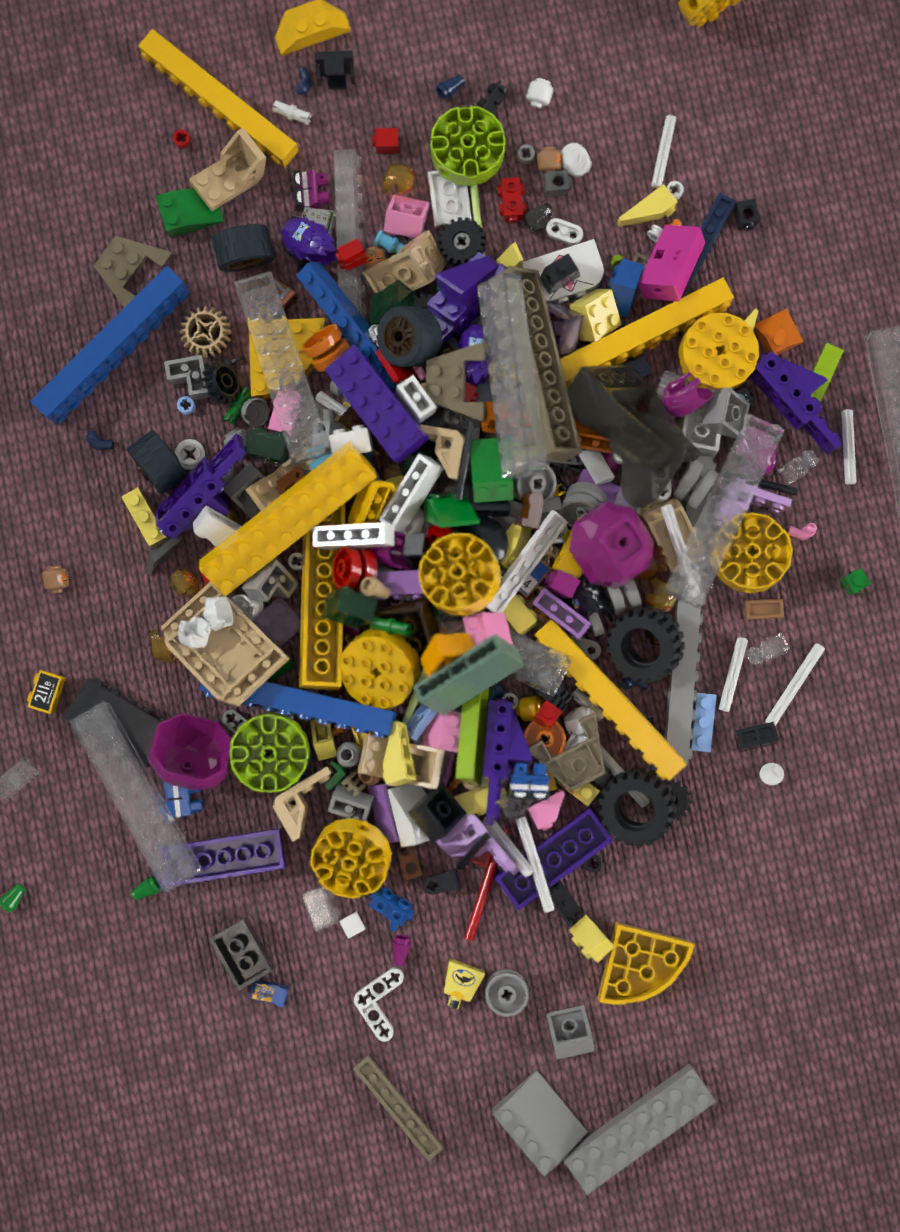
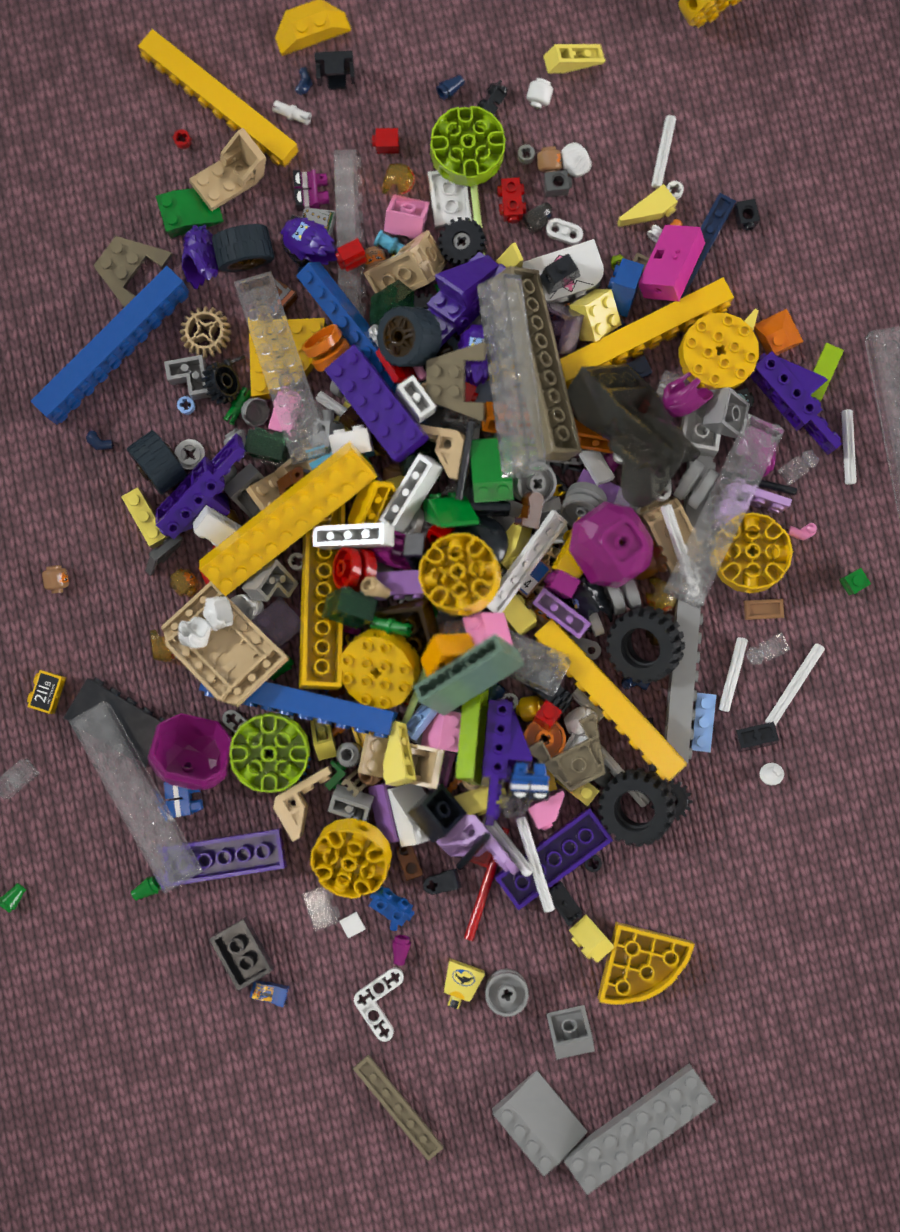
none -> dark purple head [182,225,219,289]
none -> light yellow slope [543,44,605,73]

